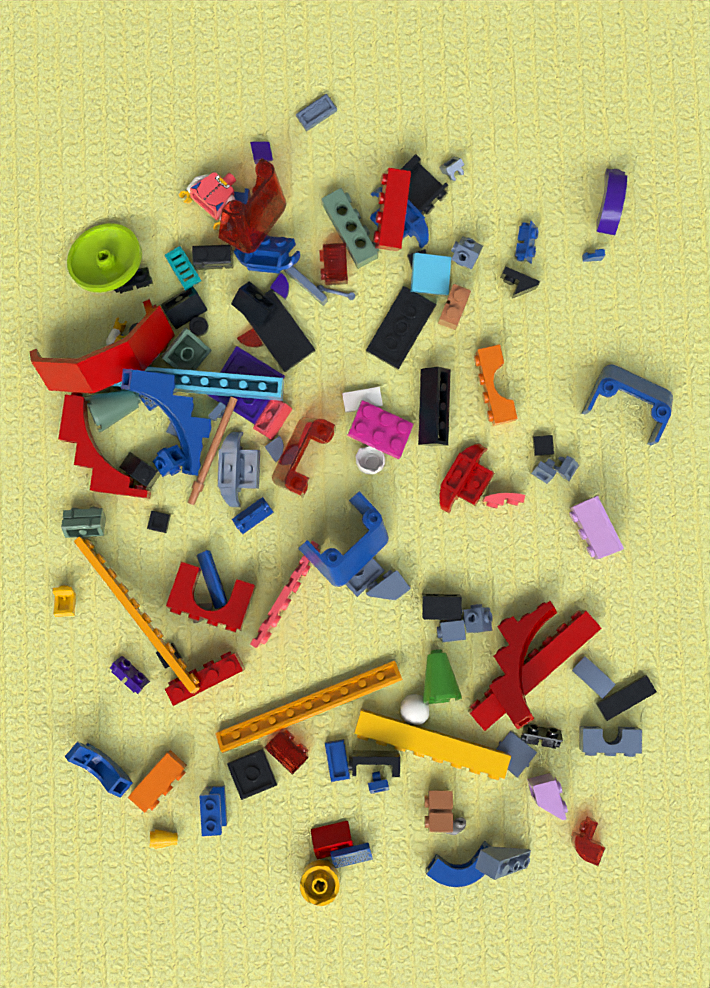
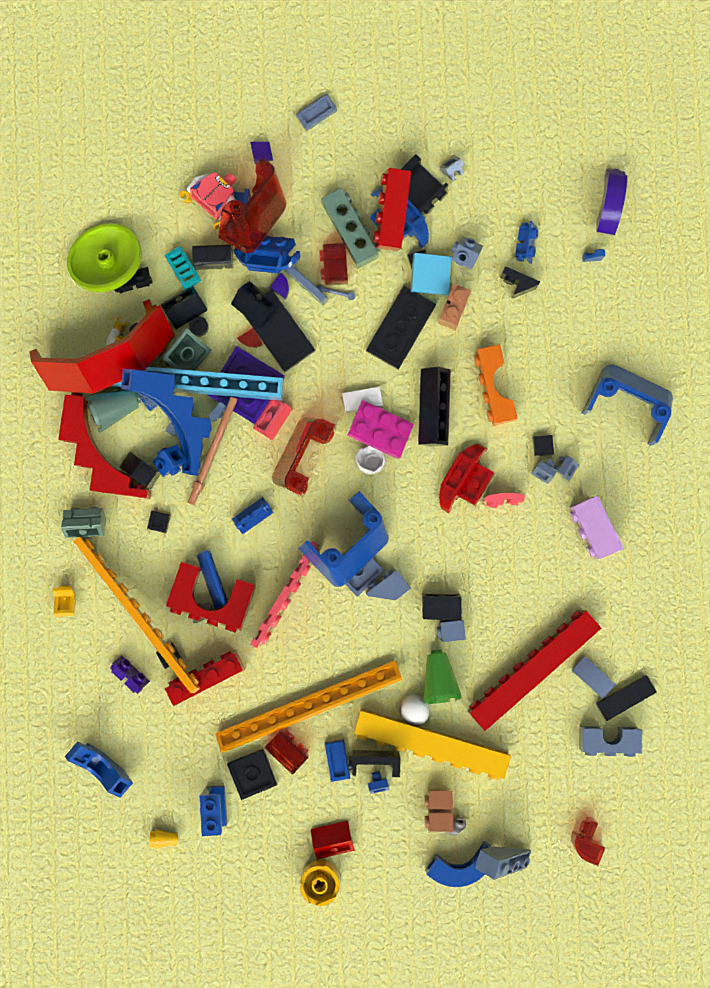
orange brick [128,750,187,813] -> none
sand blue plate [218,432,260,507] -> none
sand blue tile [265,436,284,462] -> none
blue tile [330,843,373,868] -> none
sand blue brick [463,604,493,633] -> none
red arch [489,601,557,729] -> none
sand blue piece [496,731,537,778] -> none
black hinge [521,724,563,749] -> none
lavender slope [527,773,568,820] -> none

